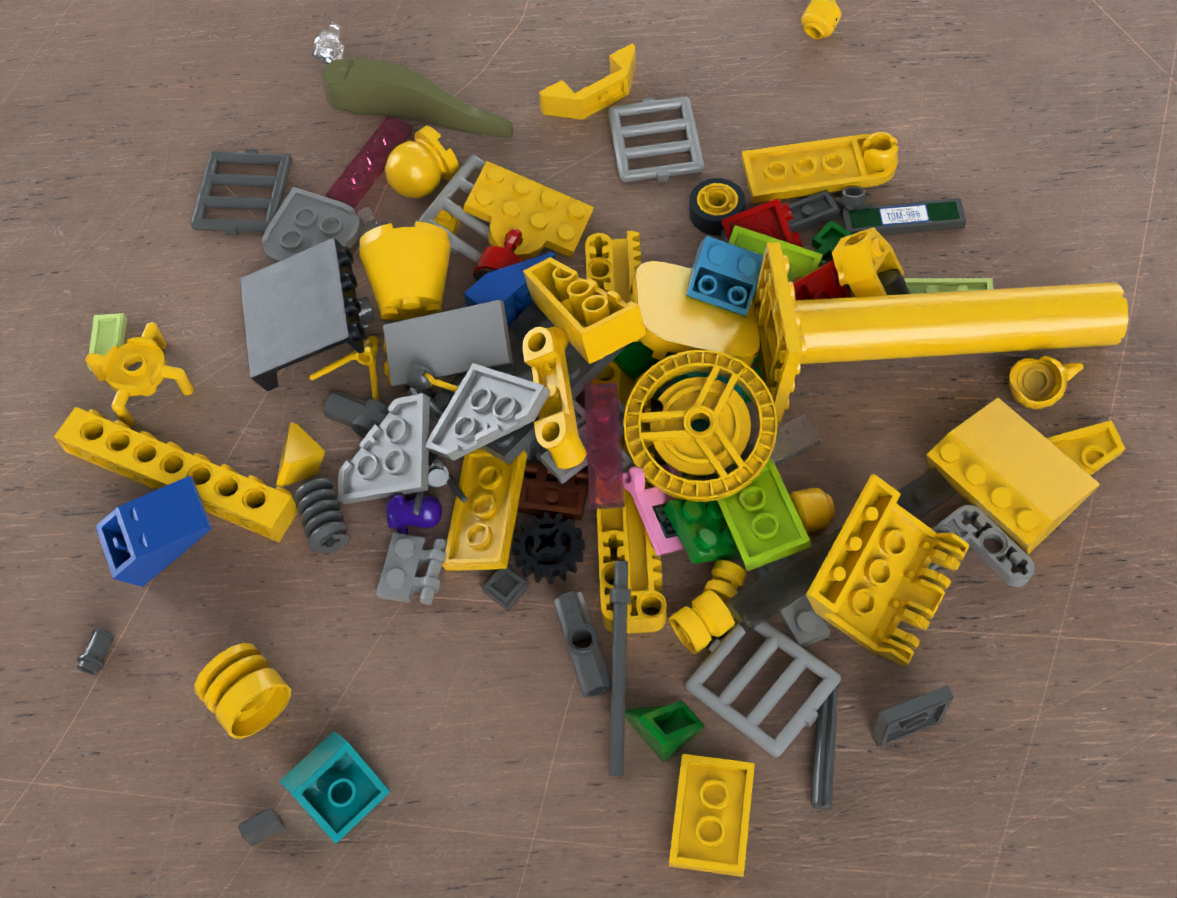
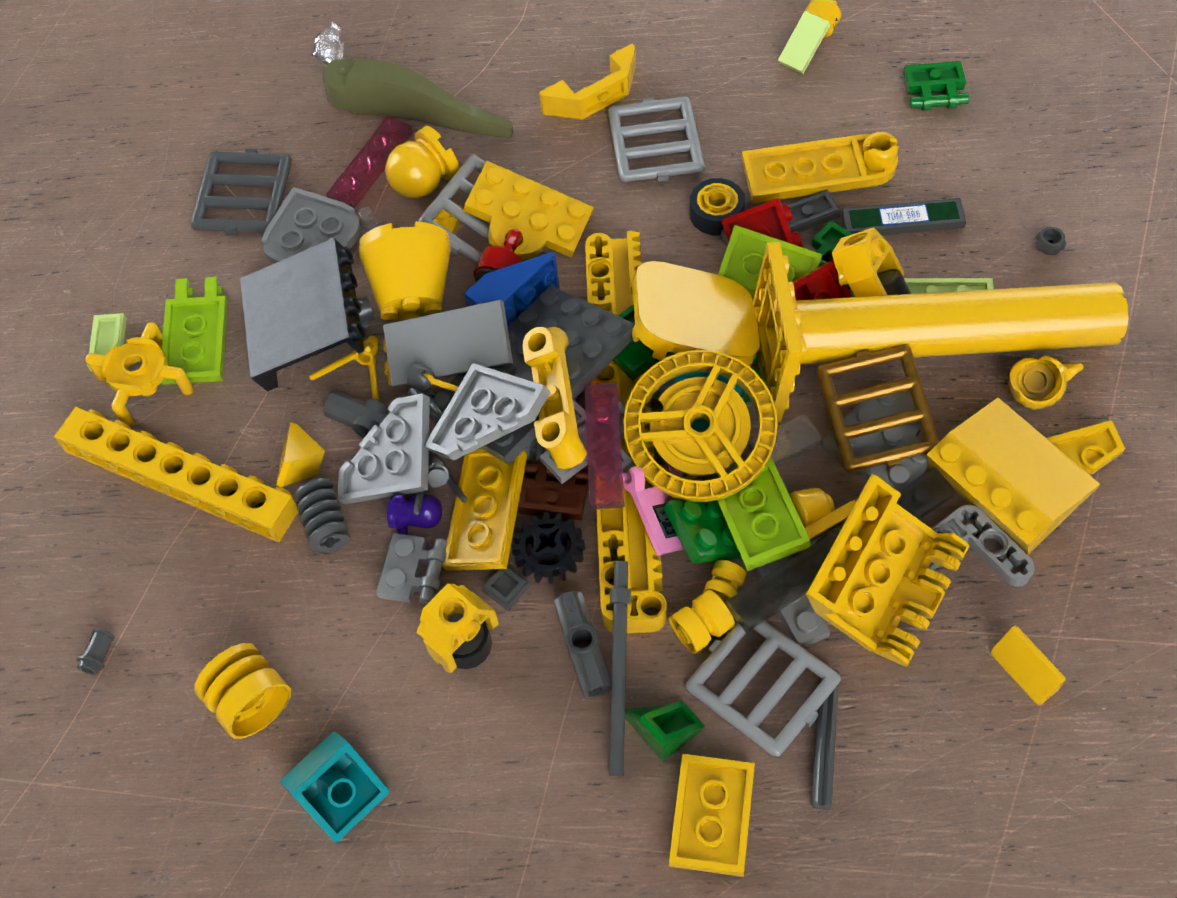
blue slope [95,476,212,587] -> none
dark grey tile [238,807,285,846] -> none
yellow wedge [523,257,646,364] -> none
dark azure slope [686,236,764,317] -> none
dark grey plate [834,186,871,211] -> none
dark grey plate [871,685,954,747] -> none
none -> lime tile [161,276,229,385]
none -> yellow piece [417,583,499,673]
none -> yellowish green tile [778,11,830,74]
none -> yellow tile [799,500,856,556]
none -> pearl gold bar [816,345,939,473]
none -> light grey plate [822,392,928,490]
none -> green plate [903,61,969,111]
none -> yellow slope [991,626,1066,705]
none -> dark grey plate [1035,227,1066,255]

